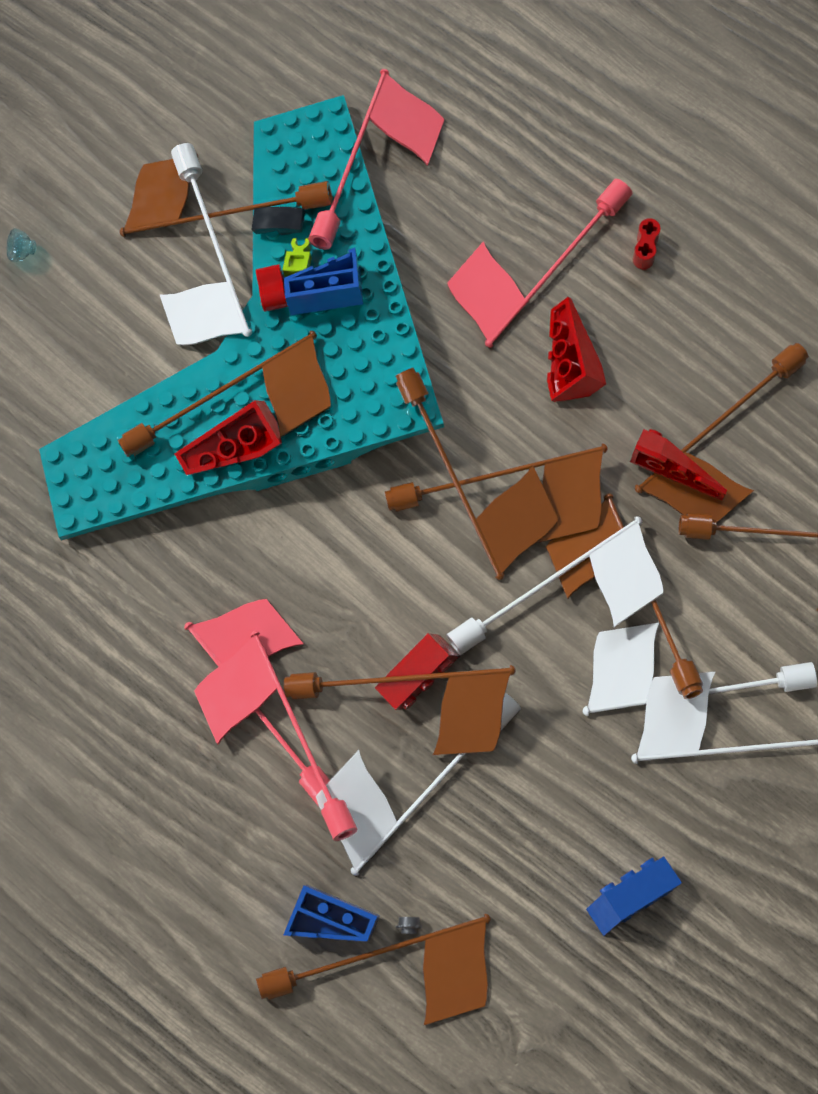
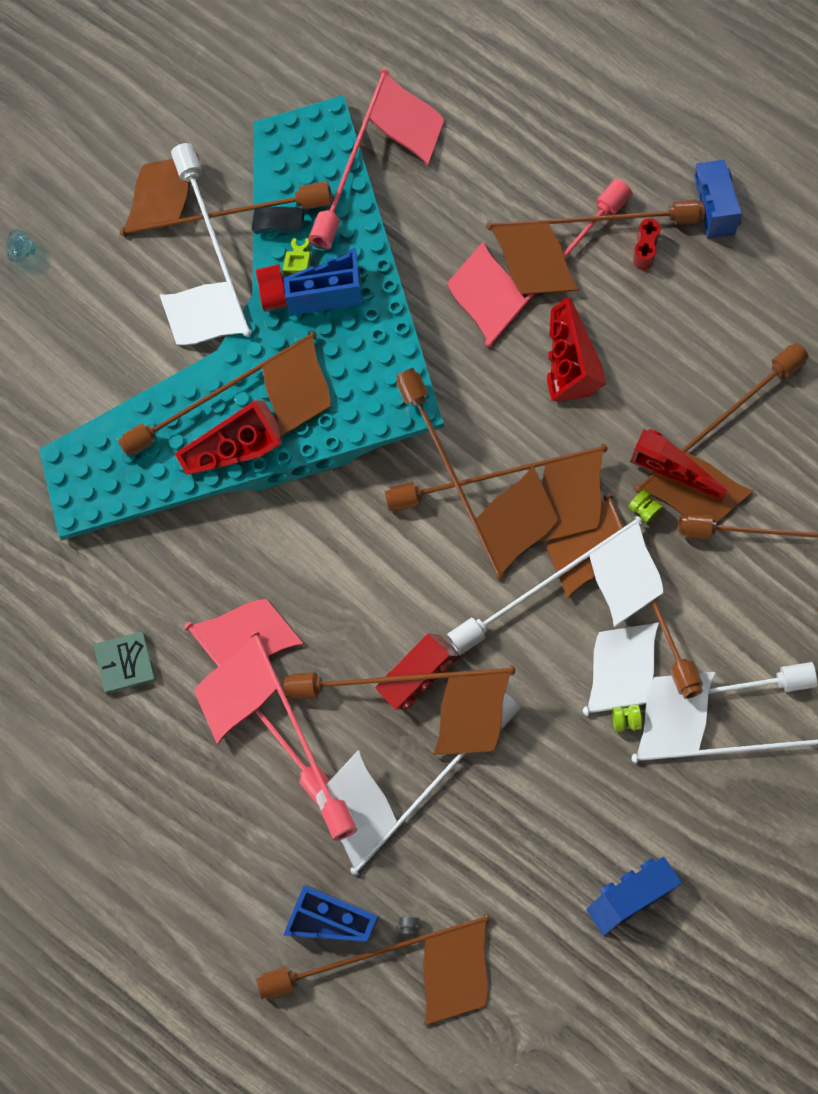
none -> sand green tile [93,631,155,694]
none -> dark orange flag [486,199,705,295]
none -> lime wheel [612,704,642,733]
none -> lime wheel [628,489,664,524]
none -> blue wedge [694,159,741,238]

